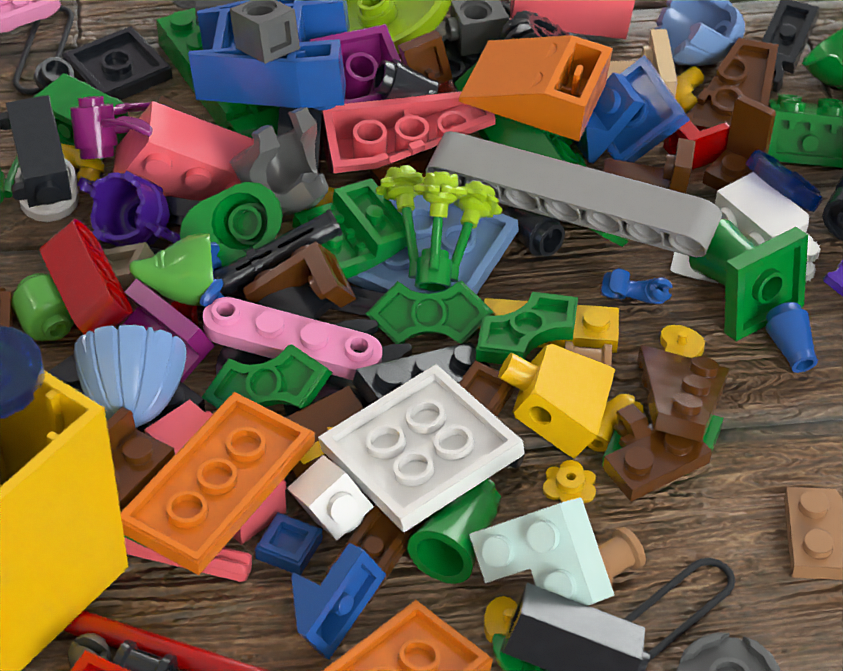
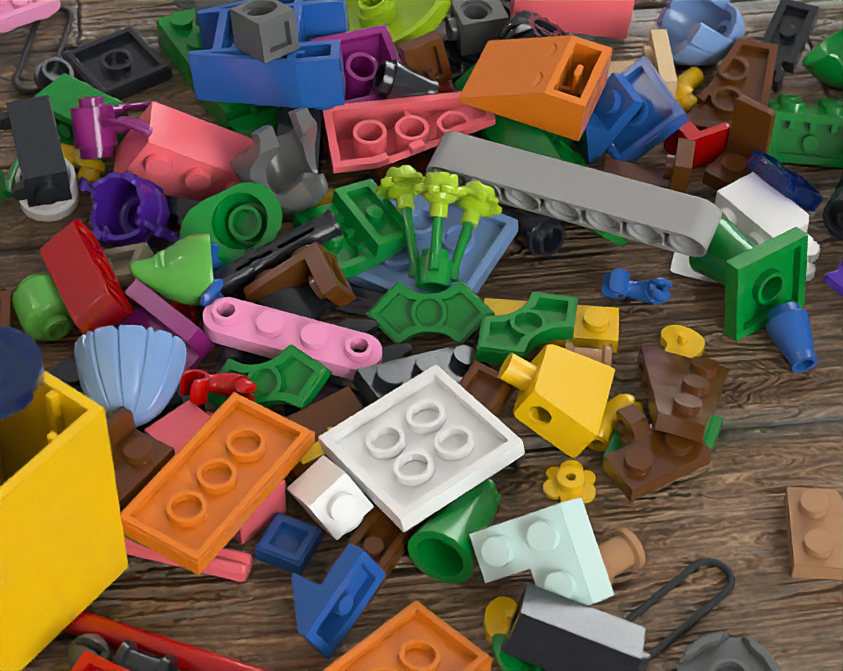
none -> red arm [179,369,257,405]

